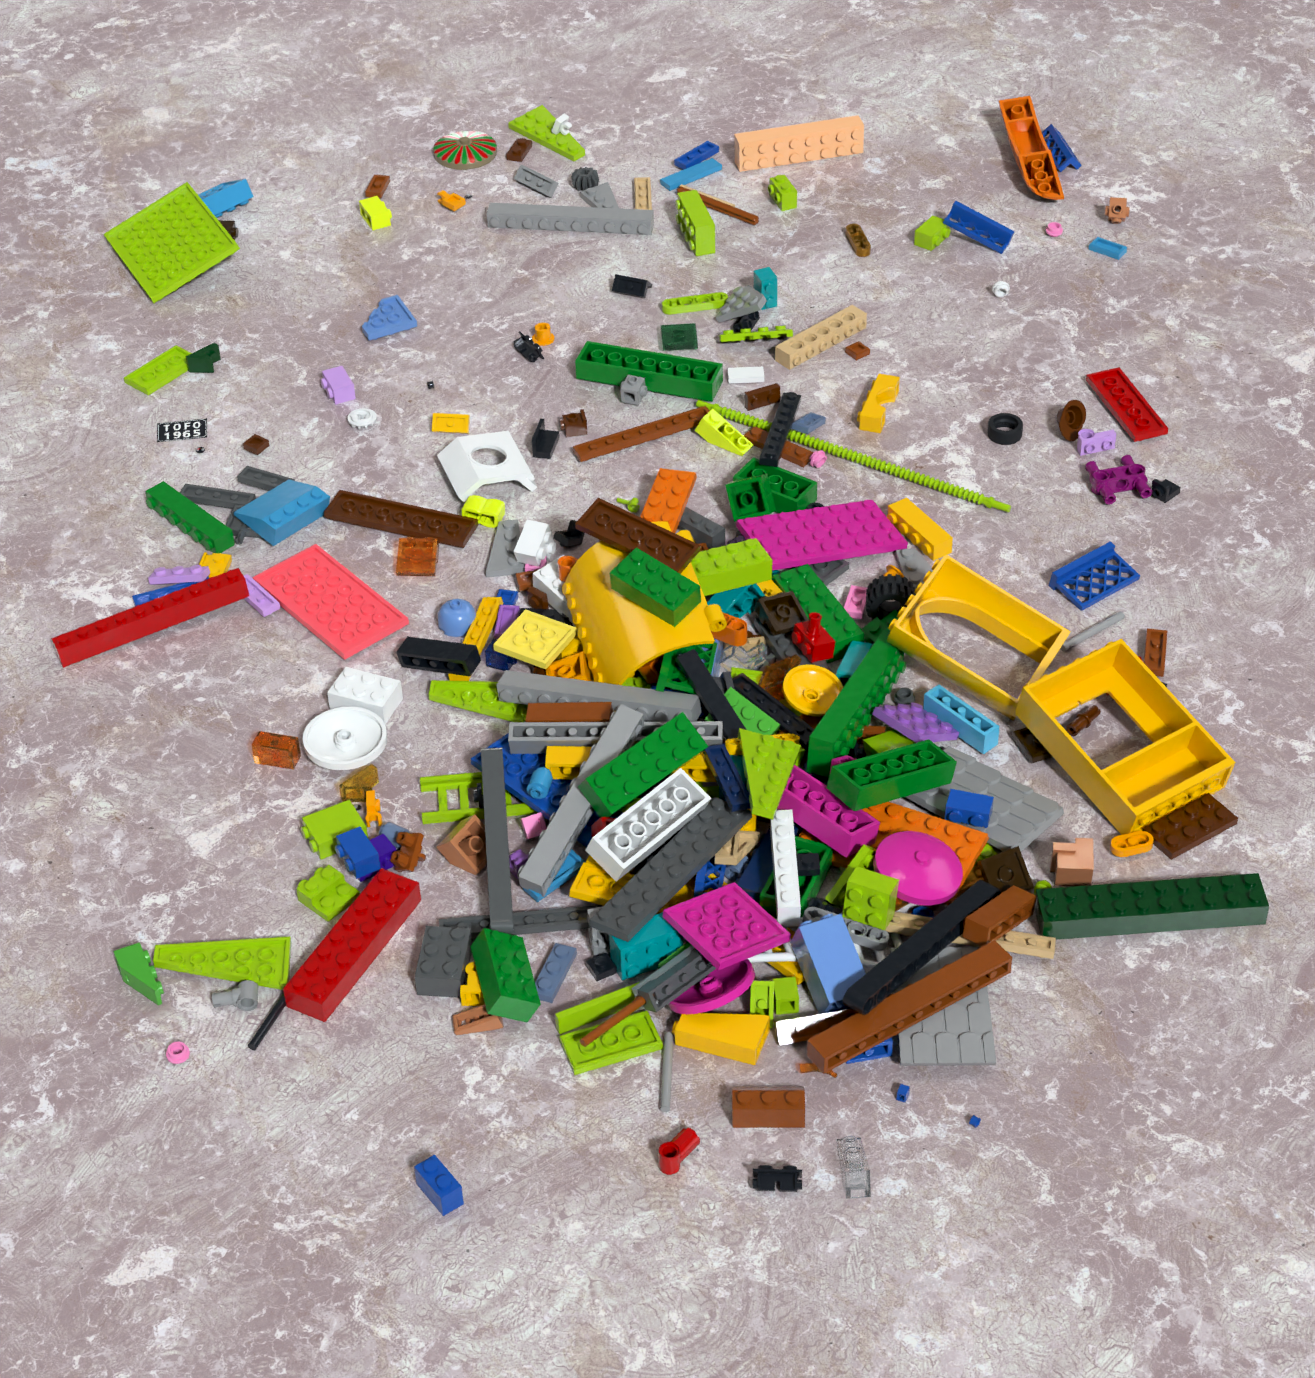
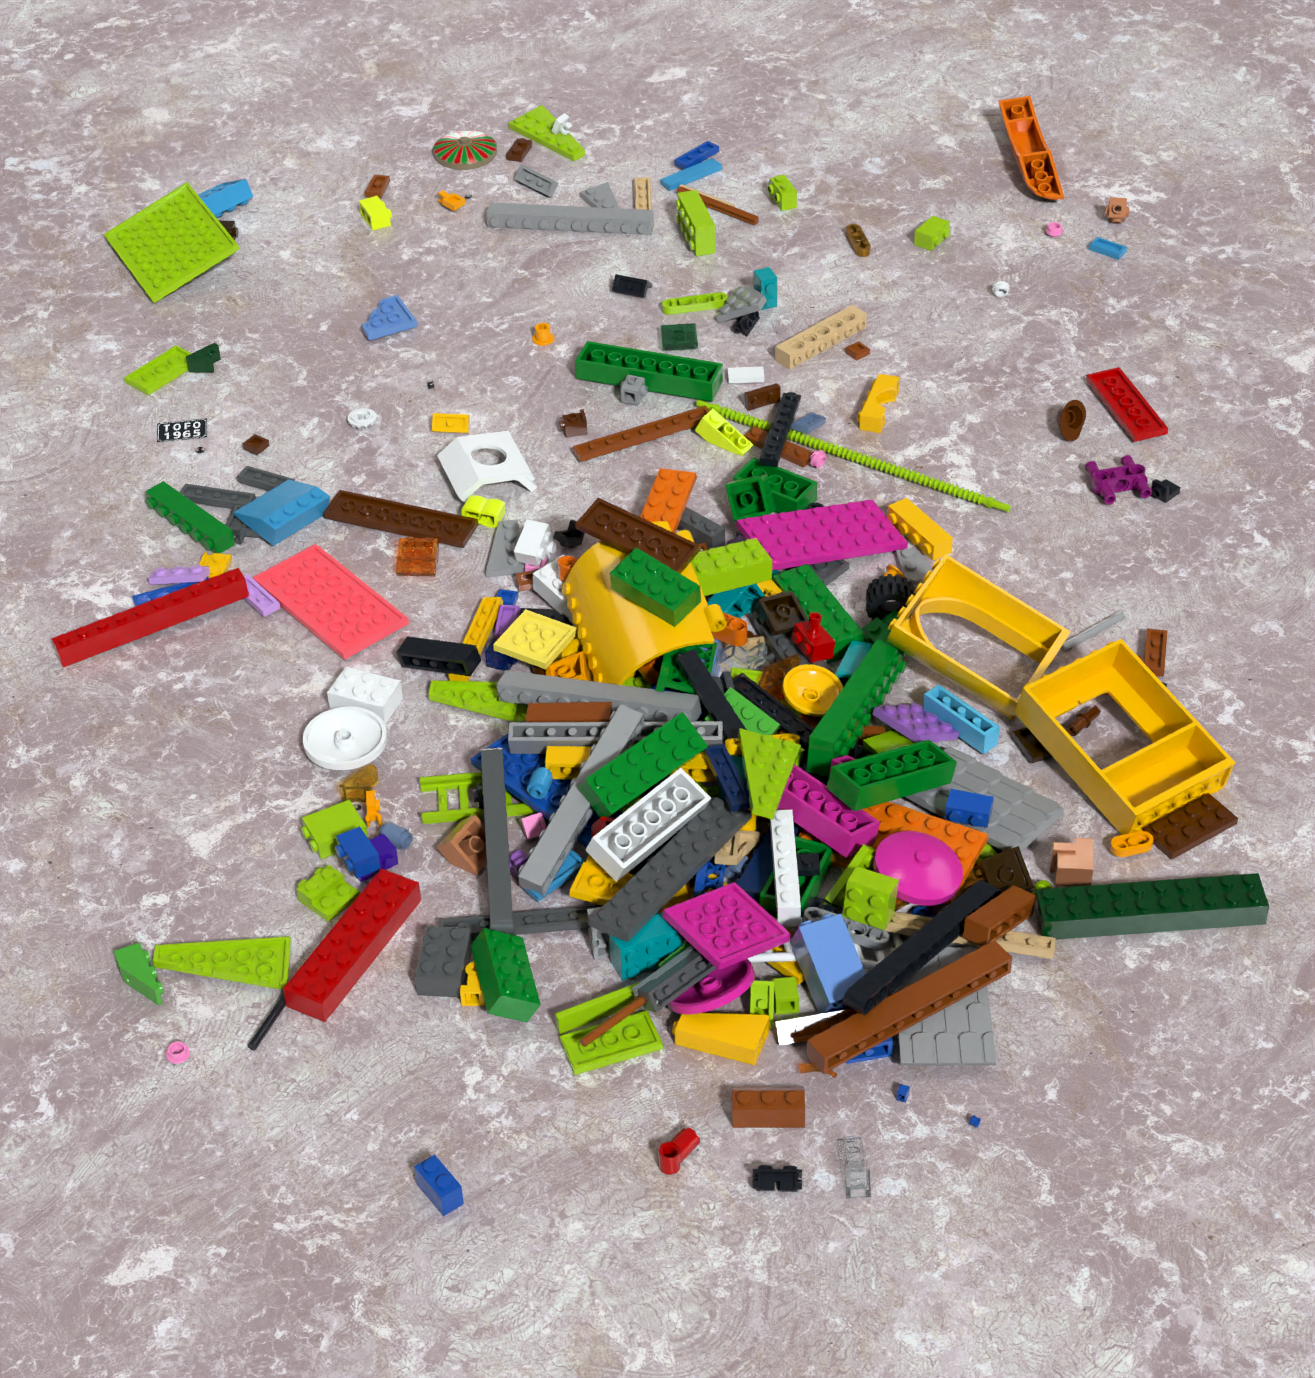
light grey pin [212,980,258,1011] -> none
clear orange brick [251,731,301,770] -> none
lavender brick [320,366,356,405] -> none
dark orange hips [390,832,426,872] -> none
medium blue cylinder [438,599,476,637] -> none
nougat slope [452,1005,504,1035] -> none
black hinge [514,331,544,362] -> none
reddish brown plate [527,586,549,609] -> none
black panel [532,418,560,459] -> none
sand blue plate [535,943,577,1003] -> none
dark grey gear [571,167,599,191] -> none
black plate [586,952,617,982] -> none
lime hand [617,497,640,513] -> none
light grey bar [660,1032,674,1112] -> none
lime wing [719,325,793,342] -> none
light nougat brick [734,115,864,172] -> none
bright pink plate [844,585,868,619] -> none
dark grey plate [894,688,915,705] -> none
blue fence [943,201,1015,254] -> none
black tyre [987,413,1023,445] -> none
blue fence [1042,124,1082,172] -> none
blue fence [1049,541,1140,611] -> none
lavender plate [1077,429,1116,456] -> none

